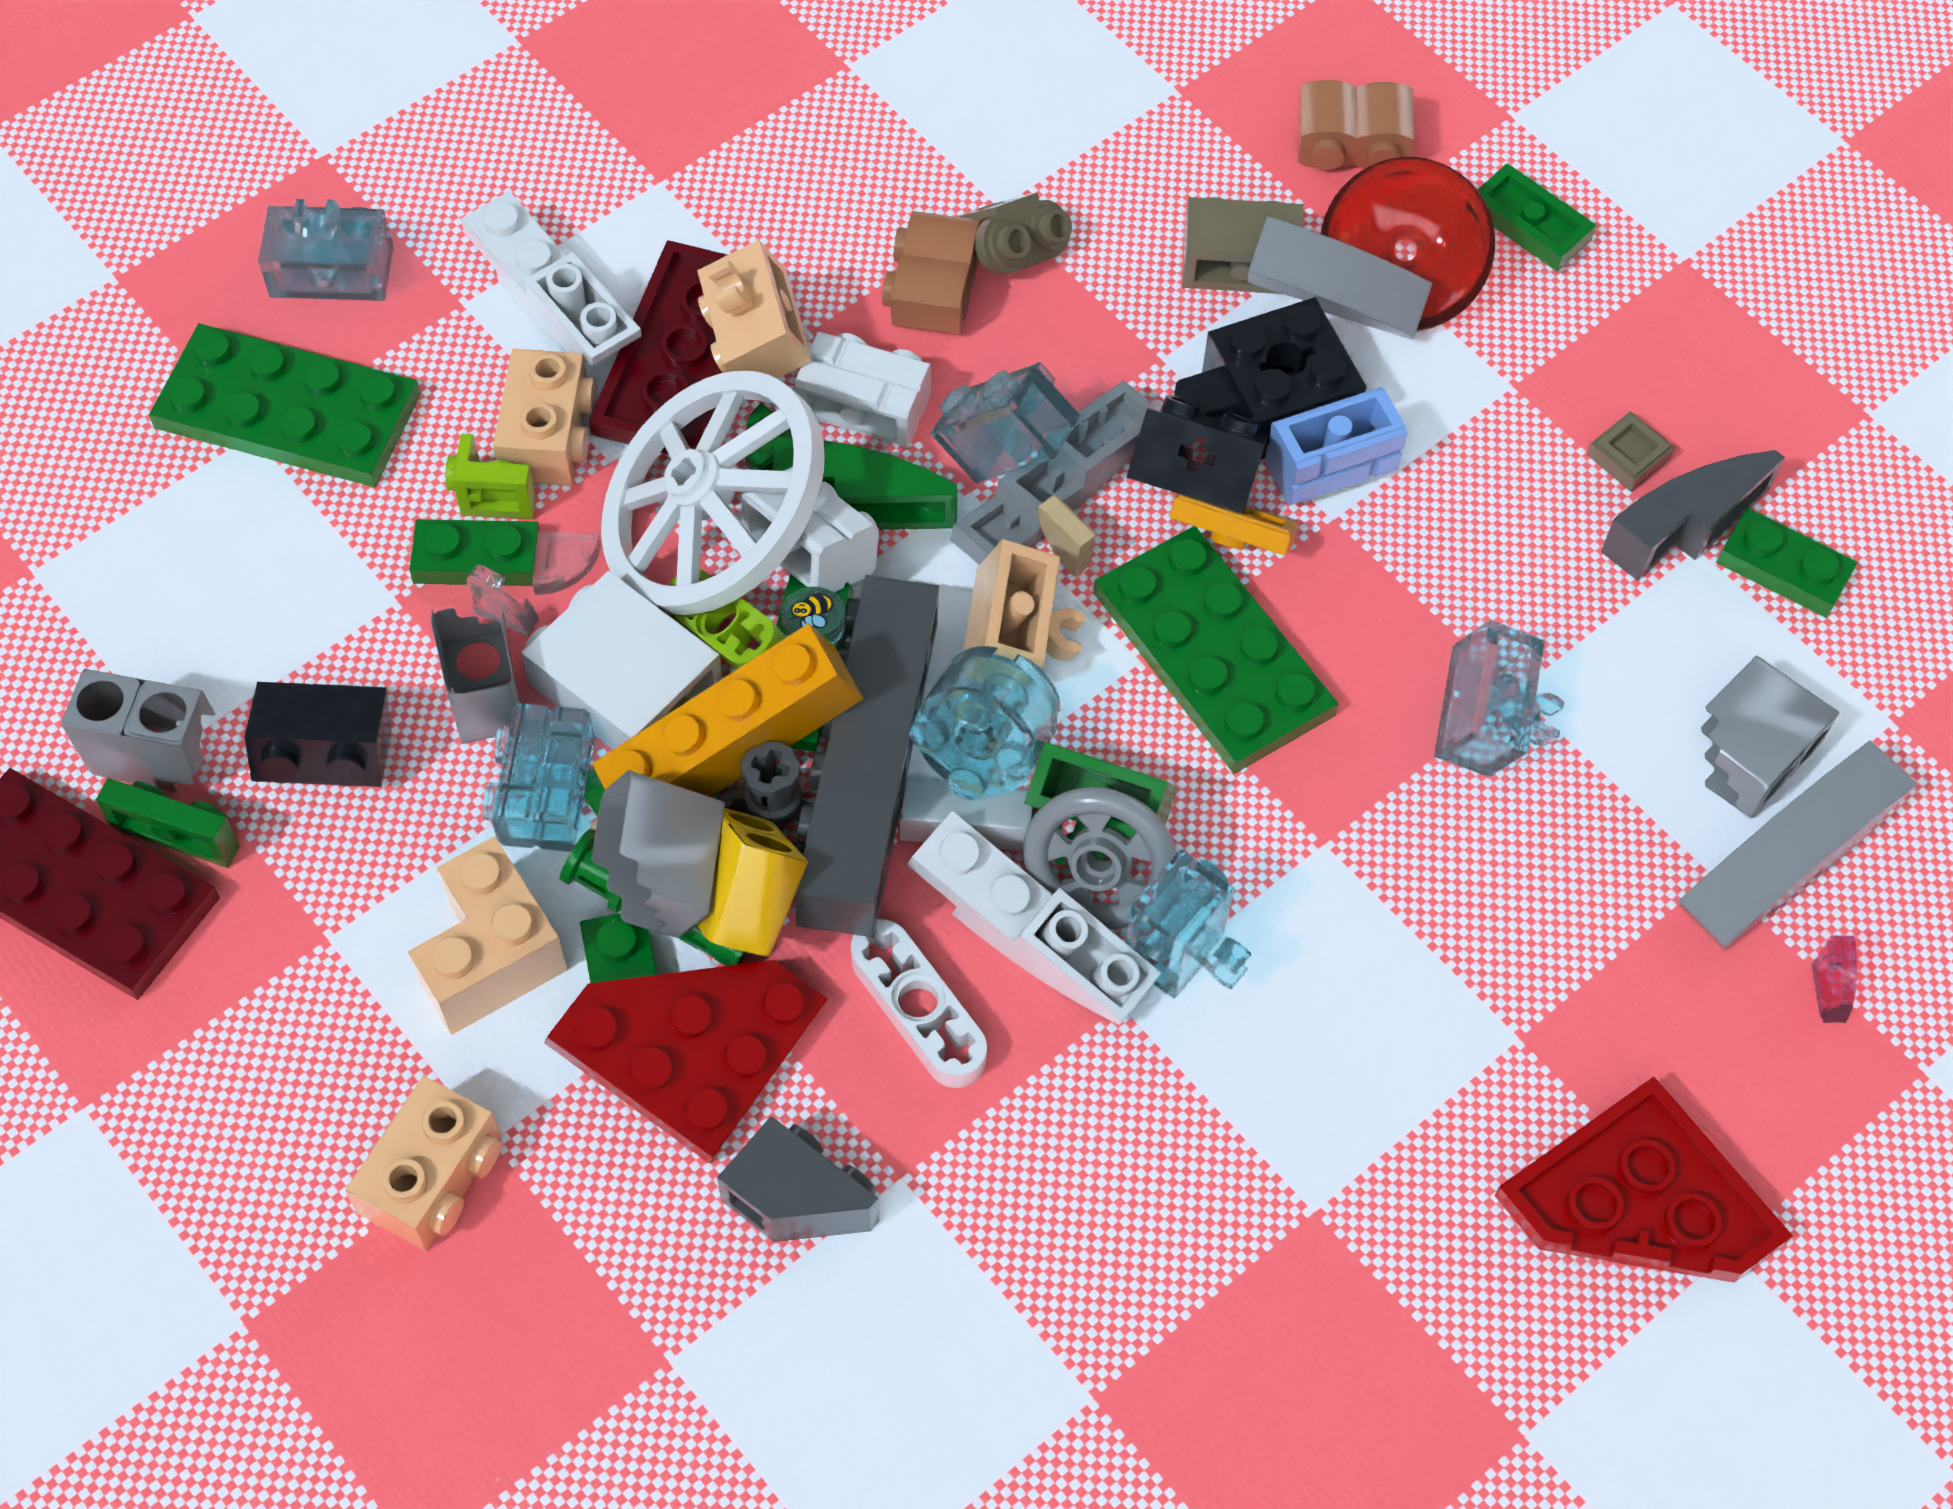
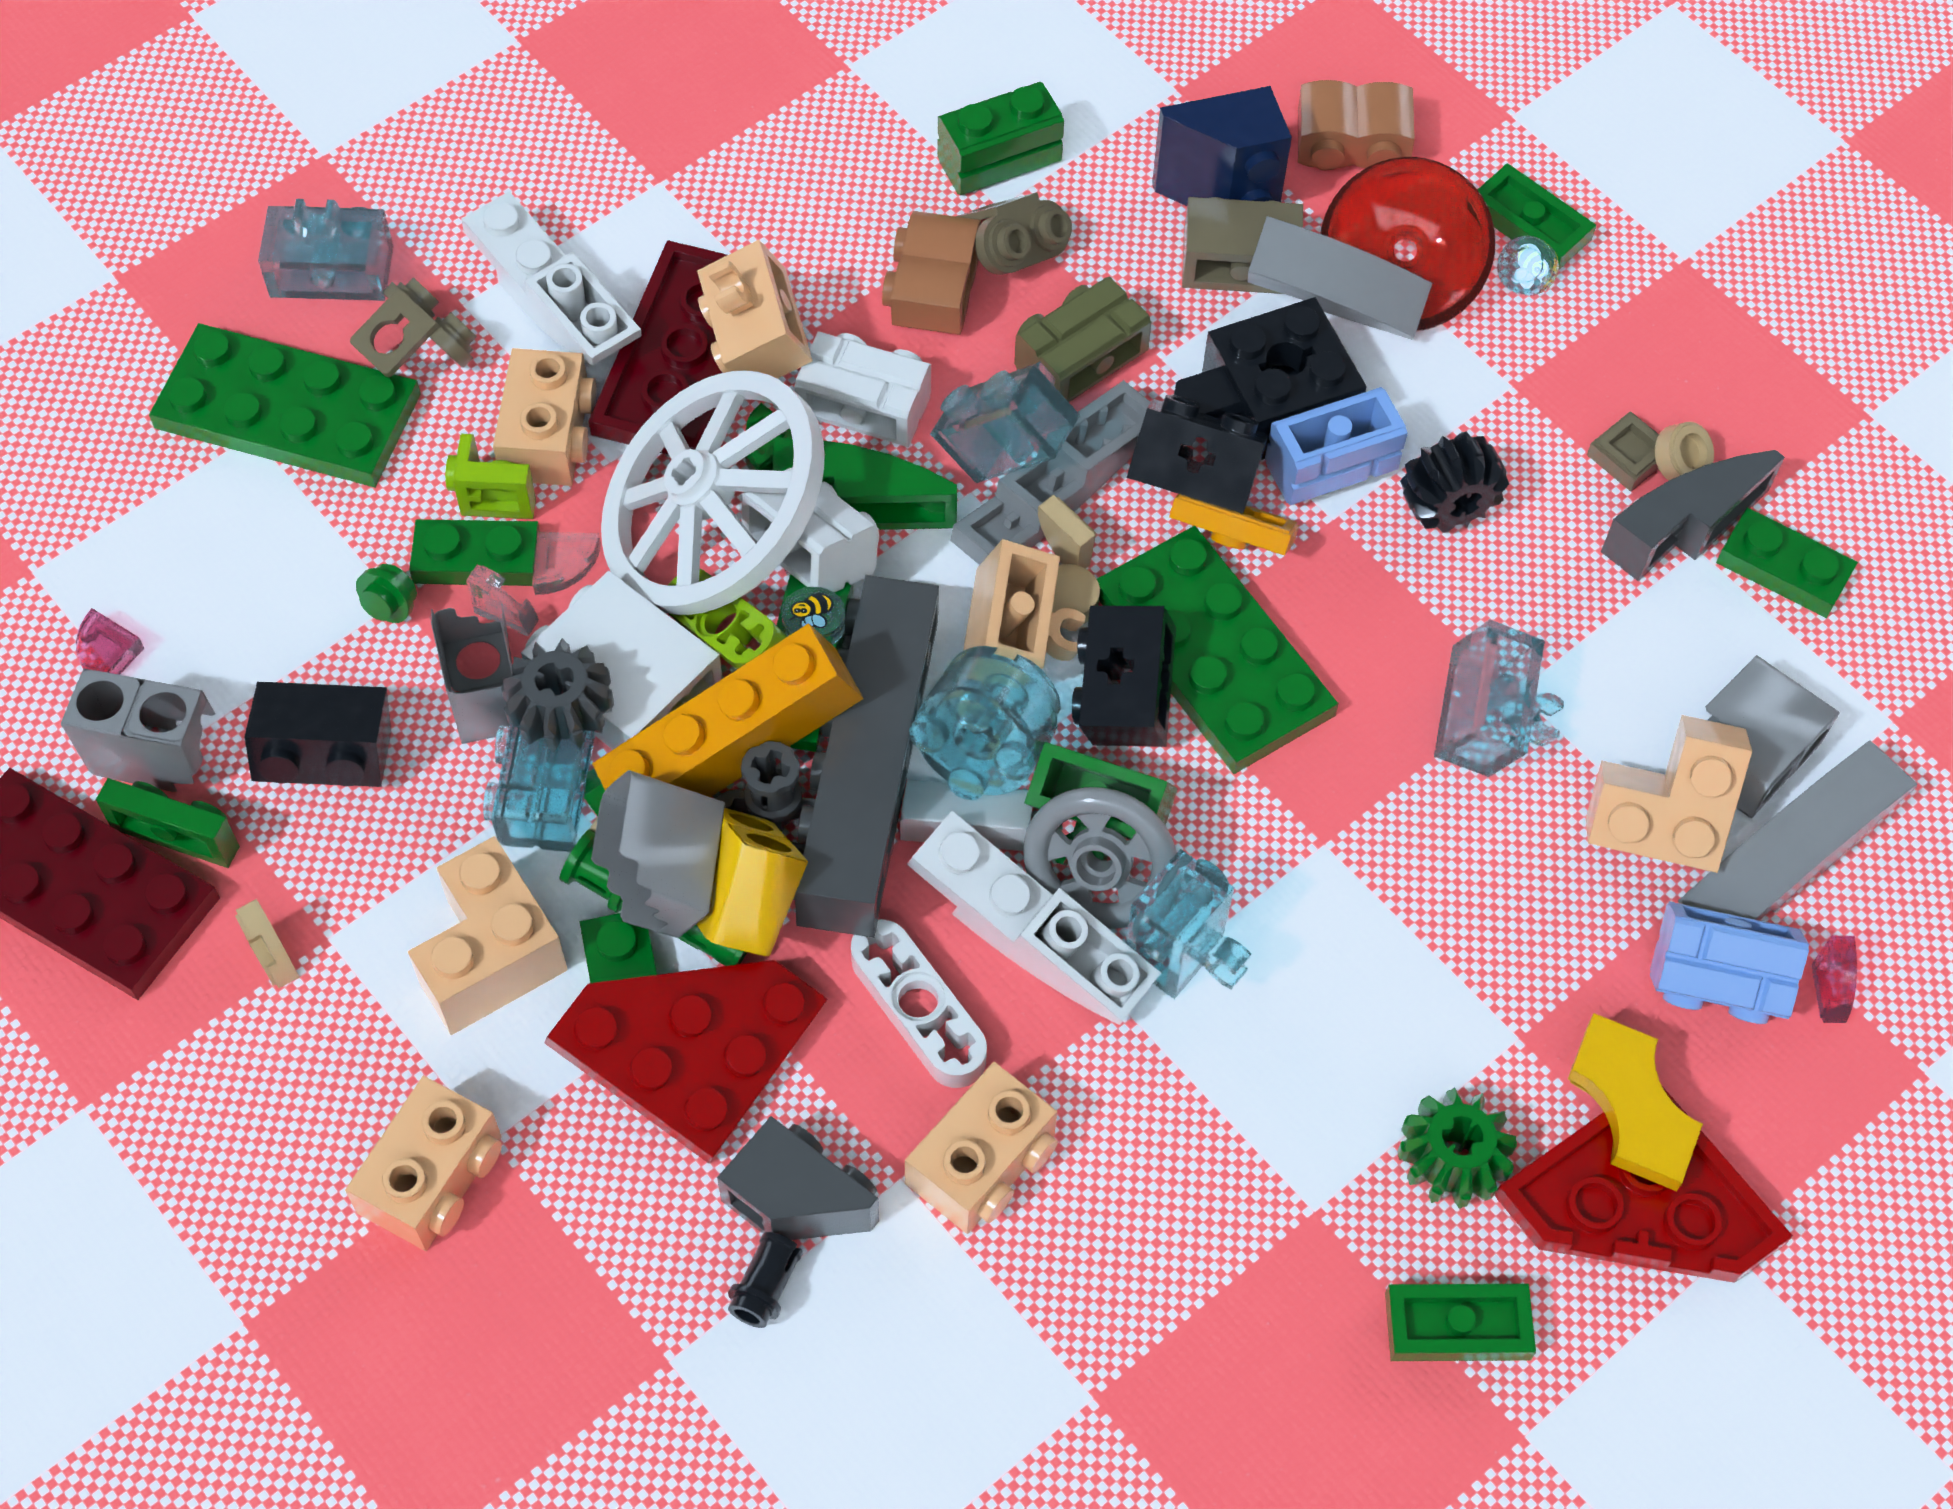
none -> clear pink tile [76,608,145,675]
none -> tan tile [235,899,299,989]
none -> dark tan bracket [350,278,477,377]
none -> green plate [356,564,417,623]
none -> dark grey gear [502,638,614,753]
none -> black pin [728,1232,803,1328]
none -> light nougat brick [905,1062,1058,1235]
none -> green brick [937,81,1064,196]
none -> olive brick [1014,276,1152,409]
none -> tan tile [1052,564,1100,624]
none -> black brick [1072,606,1176,747]
none -> dark blue slope [1152,86,1292,206]
none -> green plate [1385,1284,1536,1362]
none -> green gear [1397,1087,1517,1209]
none -> black gear [1400,431,1510,533]
none -> clear light blue tile [1497,236,1559,296]
none -> yellow tile [1568,1013,1703,1192]
none -> light nougat brick [1585,715,1752,873]
none -> light blue brick [1650,901,1809,1024]
none -> tan tile [1655,422,1714,481]

